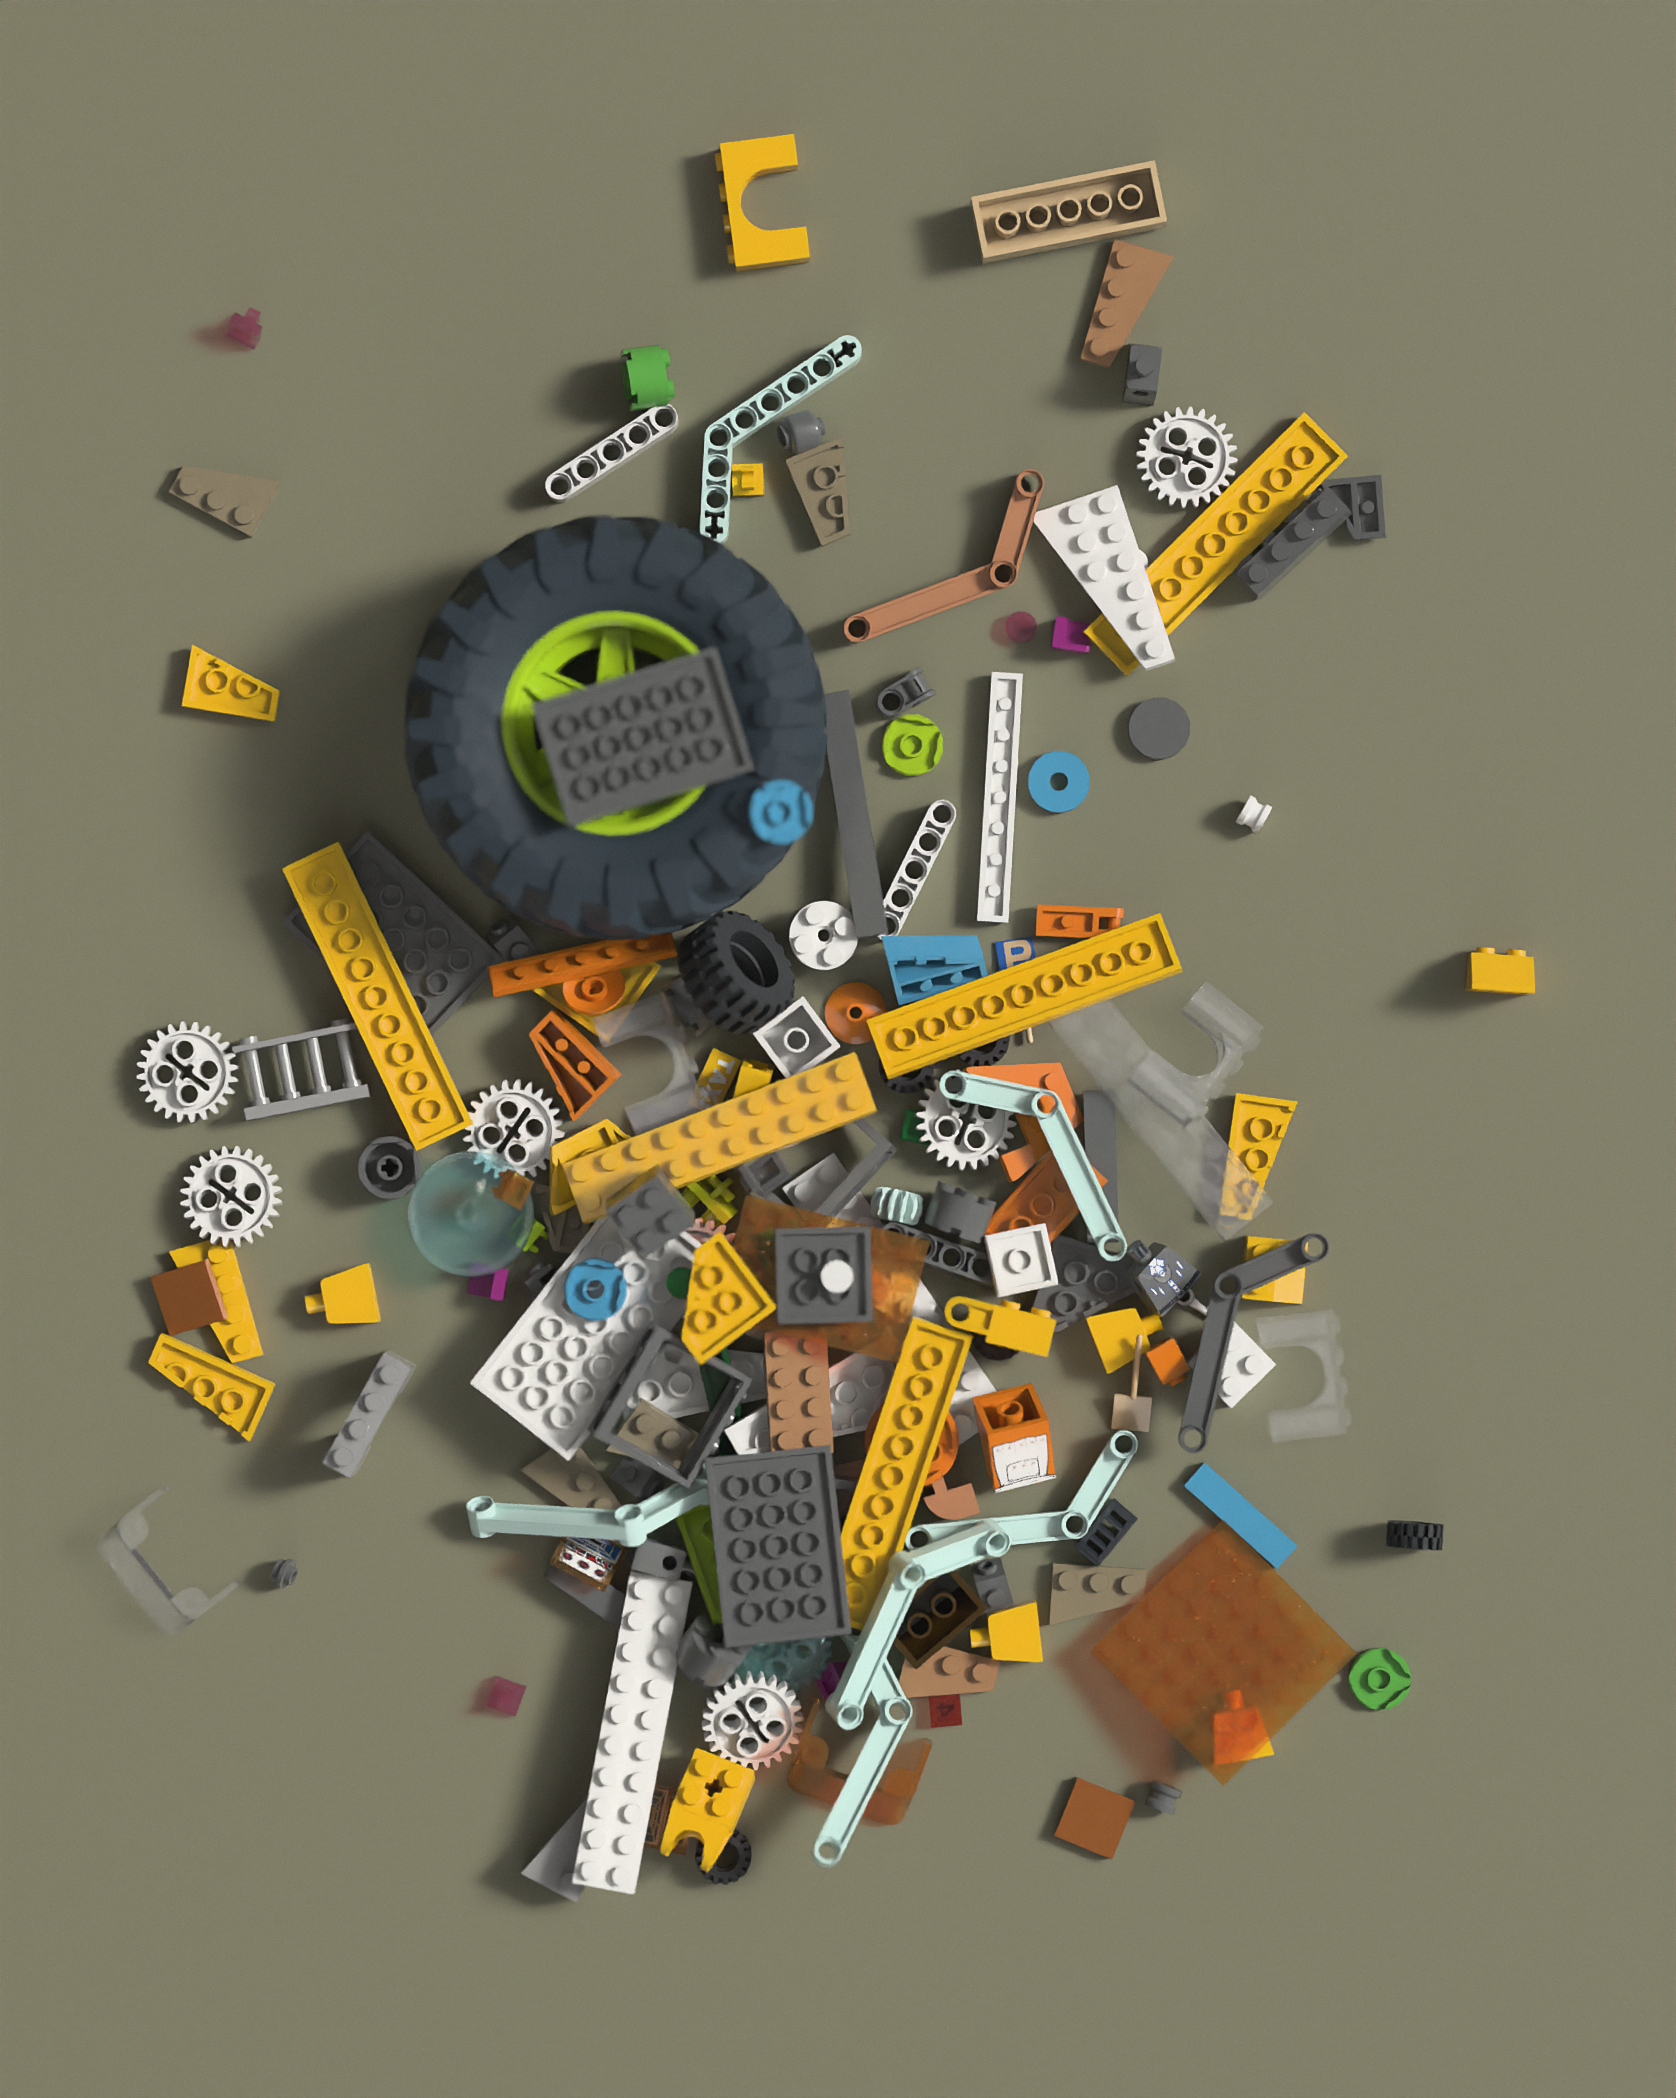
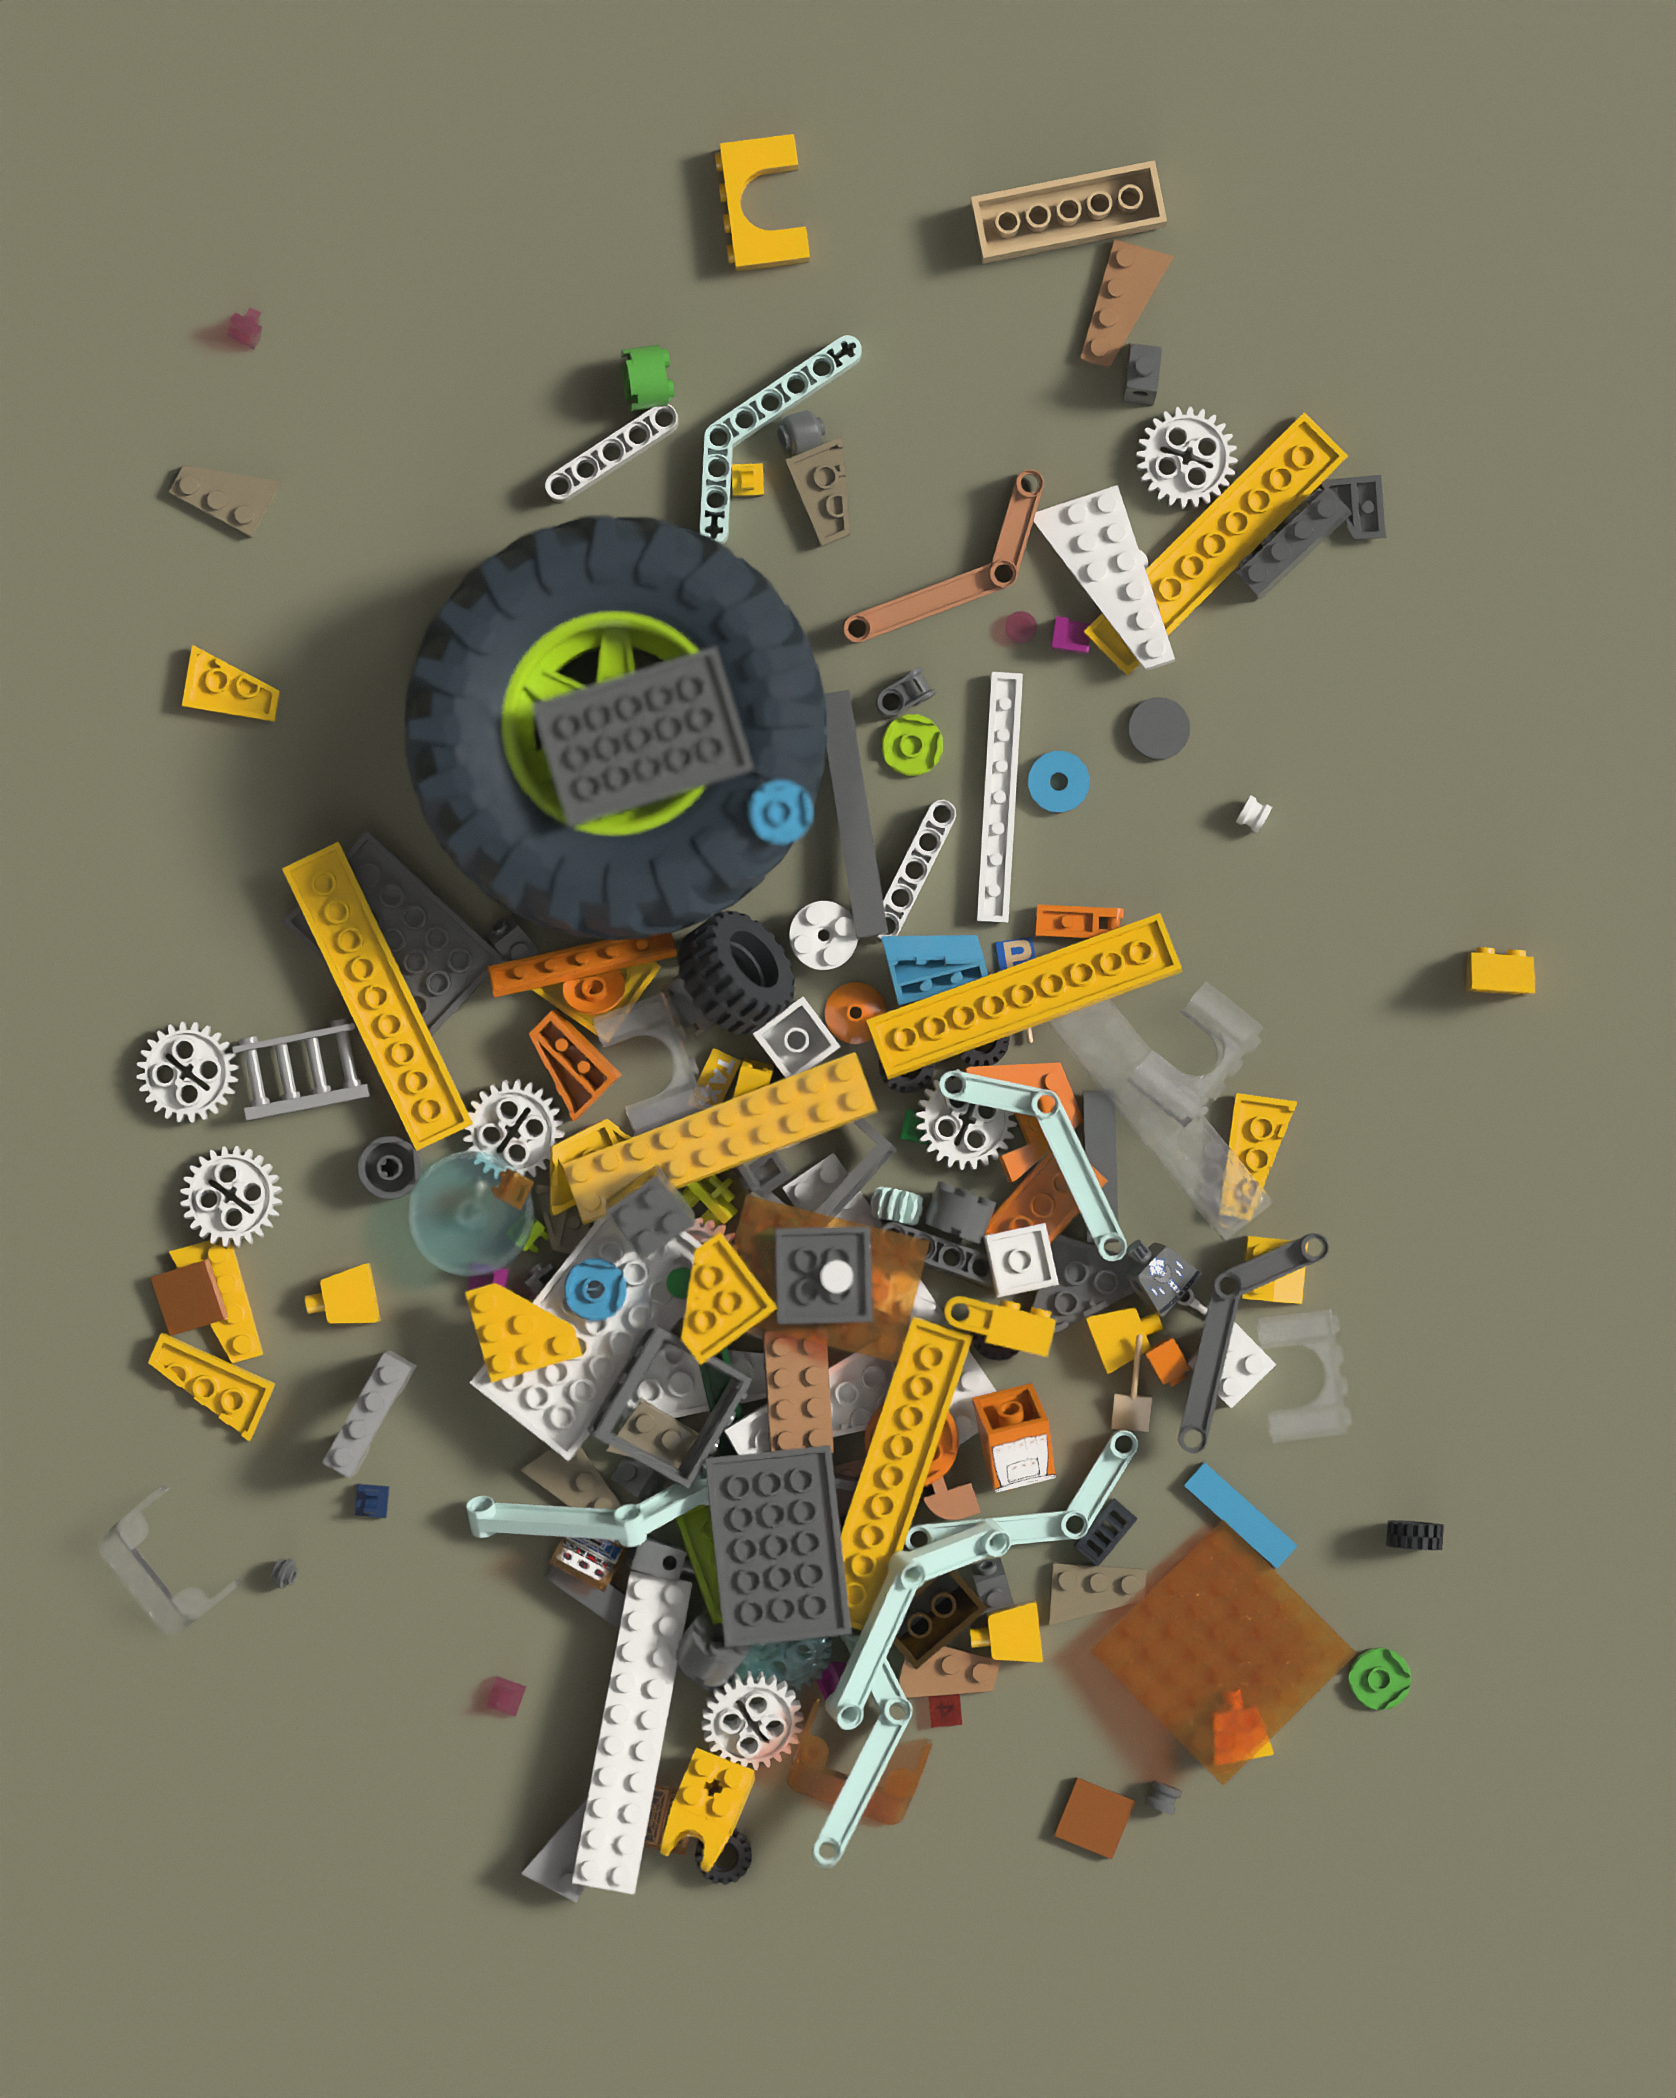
none -> dark blue tile [355,1484,390,1518]
none -> yellow plate [465,1283,583,1383]

